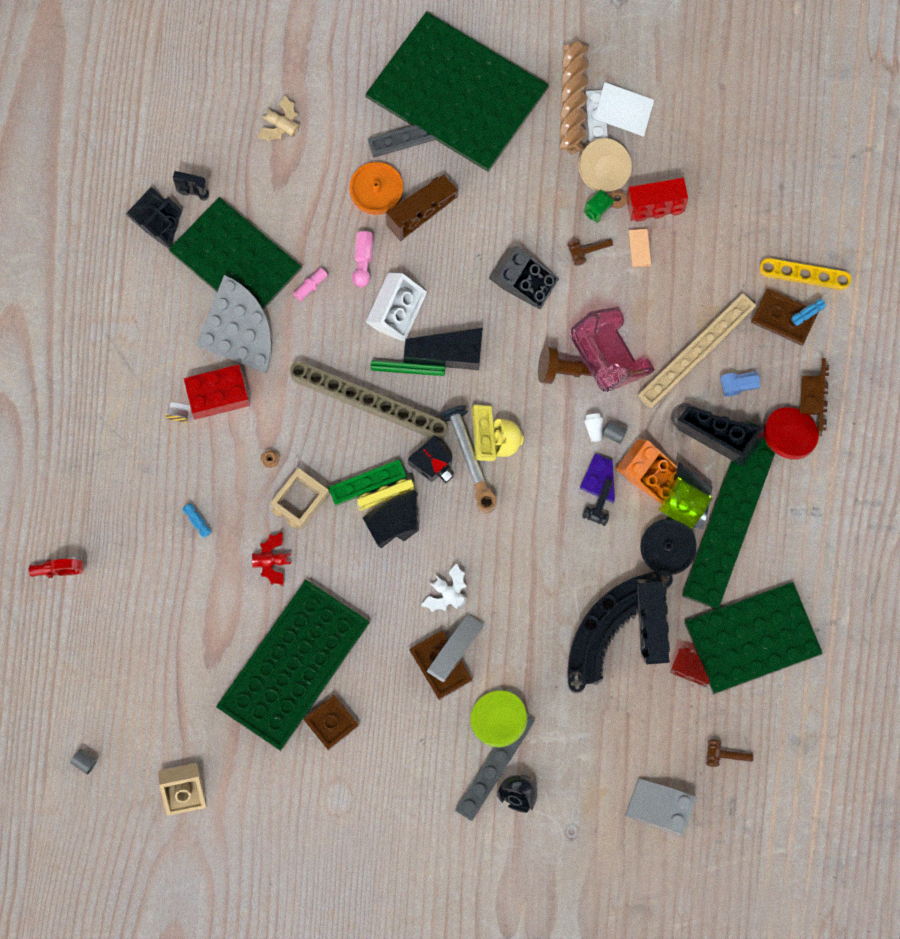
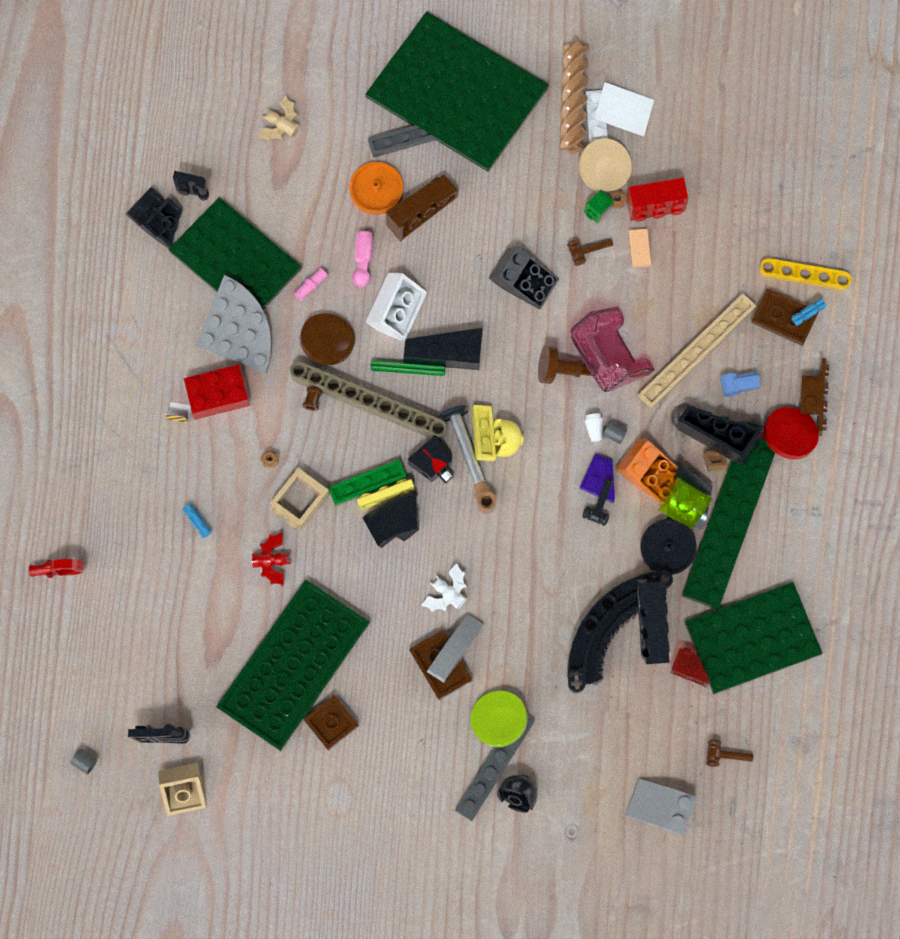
none -> black plate [128,724,190,744]
none -> reddish brown piece [300,313,355,365]
none -> reddish brown bush [302,387,323,411]
none -> medium nougat plate [703,451,727,471]

